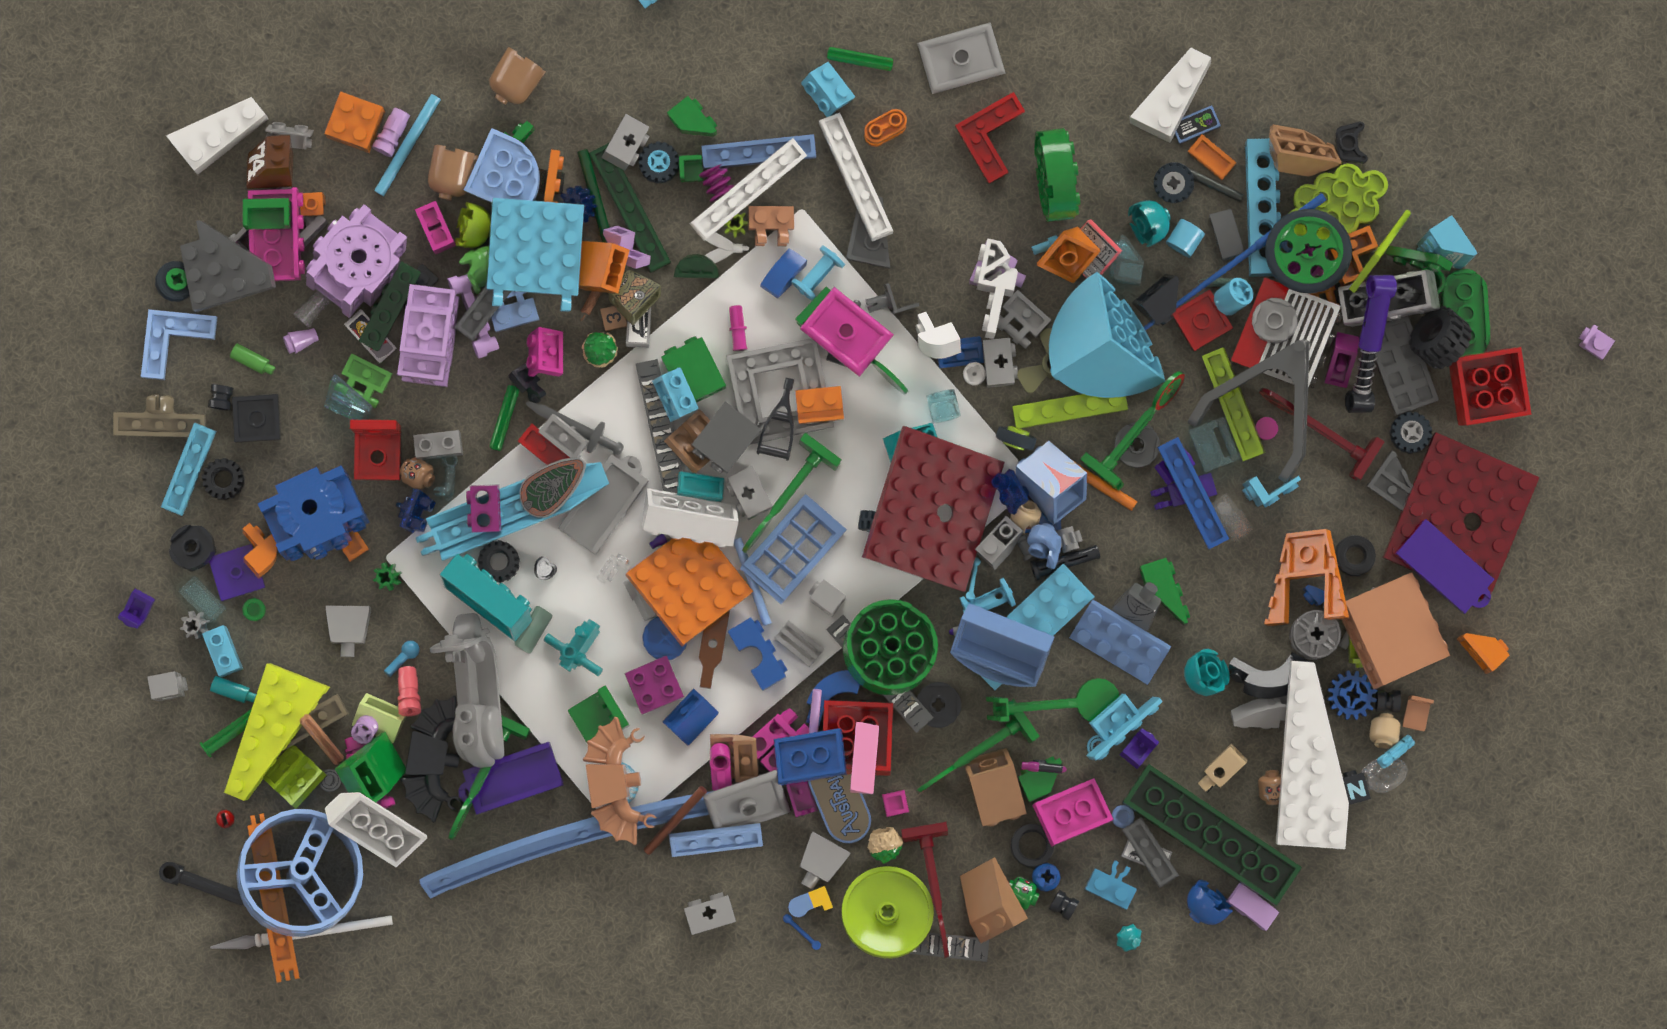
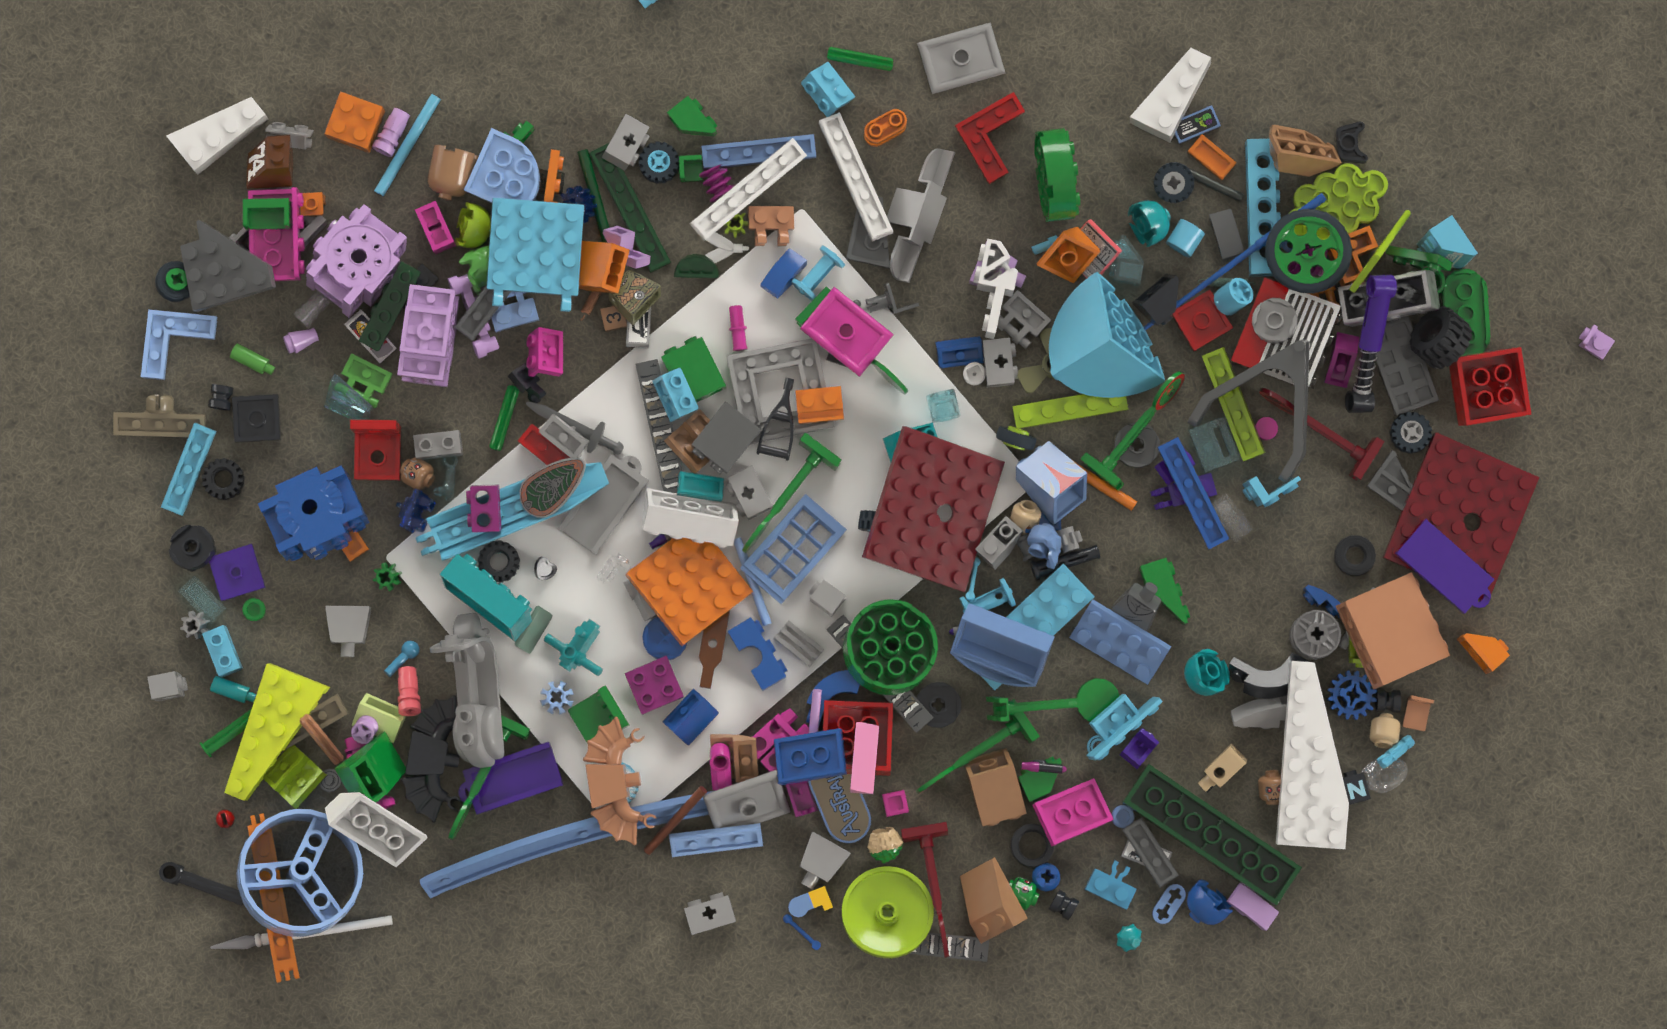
dark purple bracket [118,588,155,629] -> none
orange brick [243,523,277,579] -> none
medium nougat cylinder [489,47,546,105] -> none
green piece [582,332,618,368] -> none
white brick [916,312,961,359] -> none
clear blue hips [991,469,1029,515] -> none
orange wing [1264,529,1349,626] -> none
none -> light blue piece [540,681,574,714]
none -> light grey piece [887,148,955,283]
none -> medium blue beam [1152,884,1186,924]

